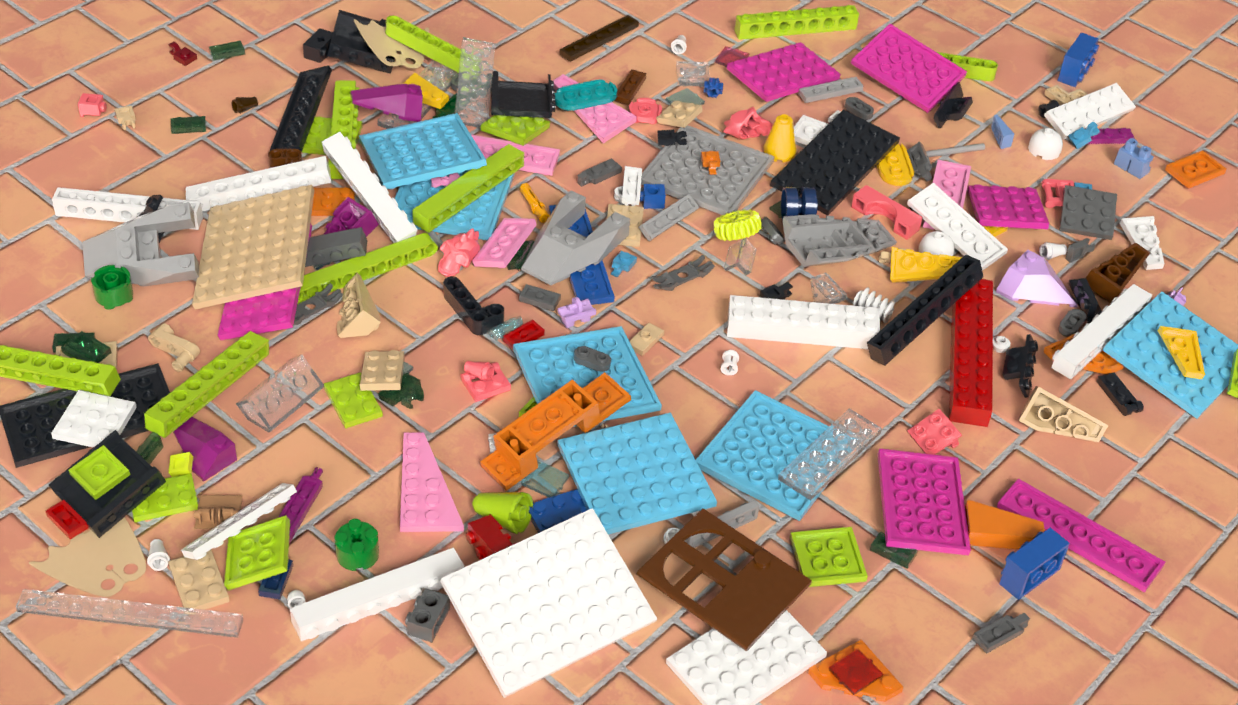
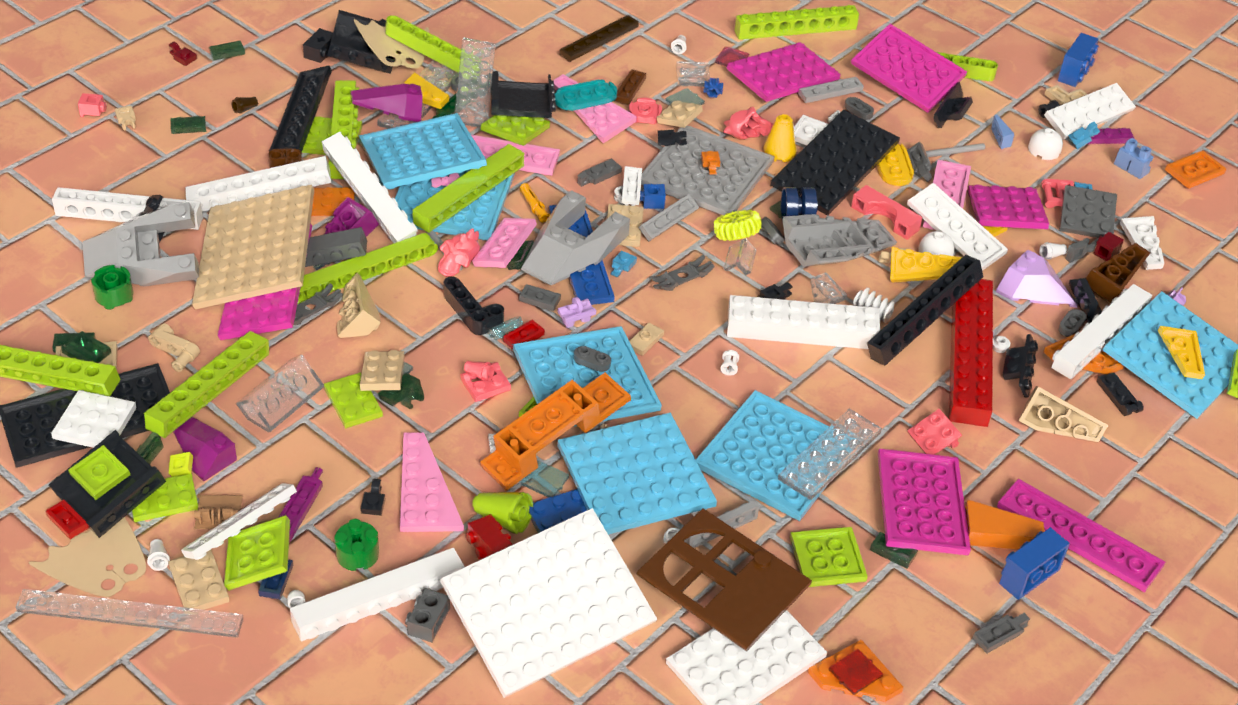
none -> black plate [361,478,385,516]
none -> dark red brick [1094,231,1124,261]

